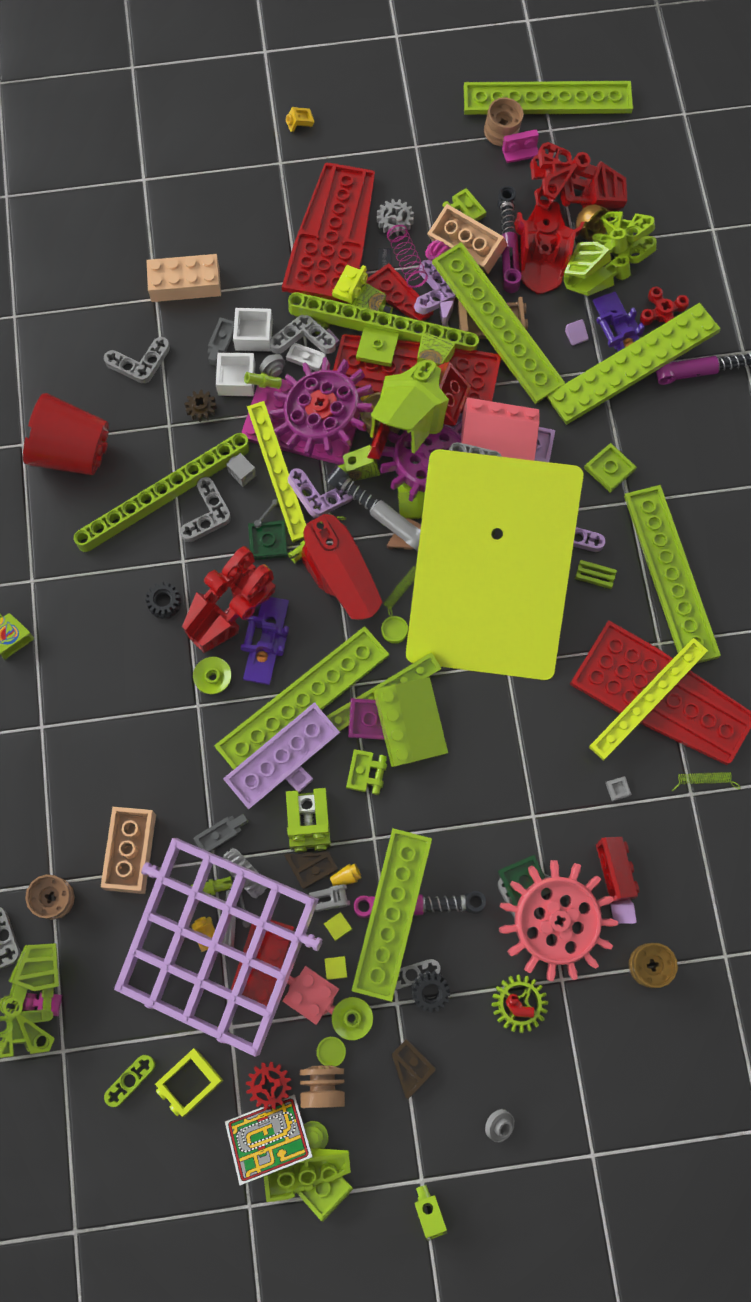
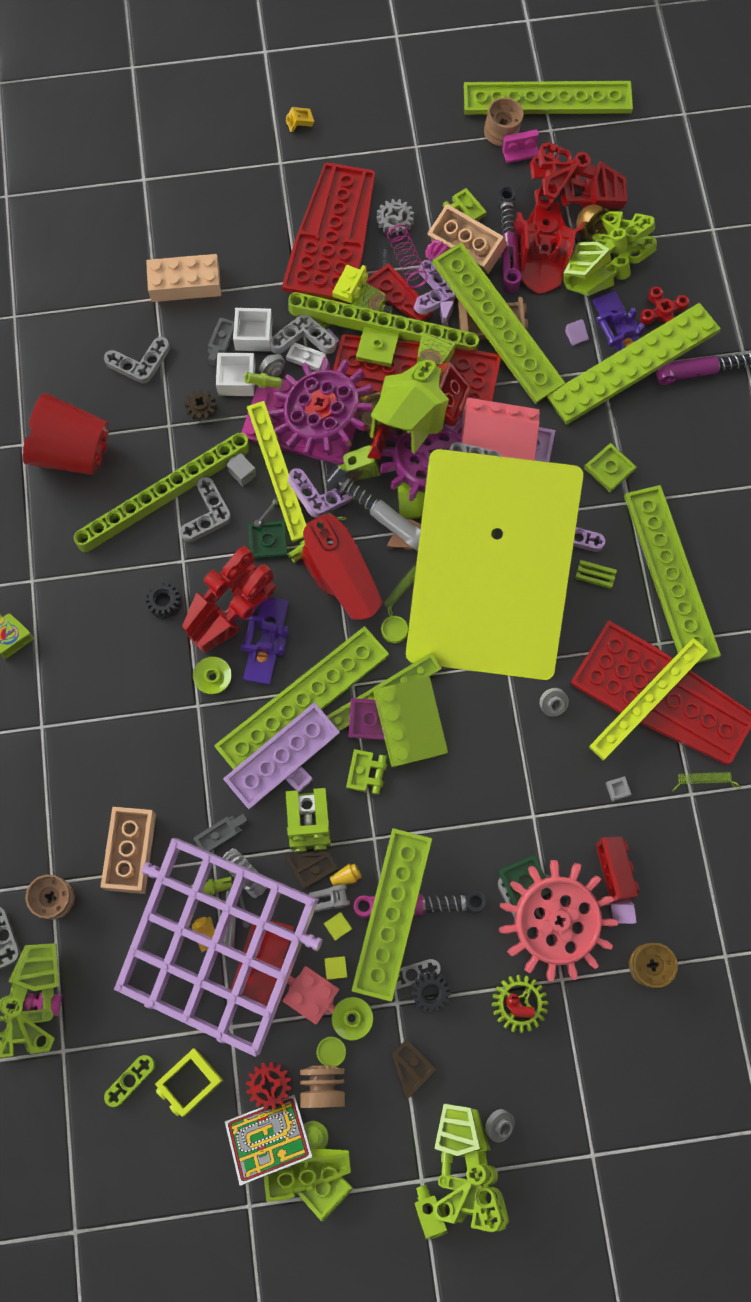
none -> lime piece [432,1104,509,1232]
none -> light grey plate [539,688,569,716]

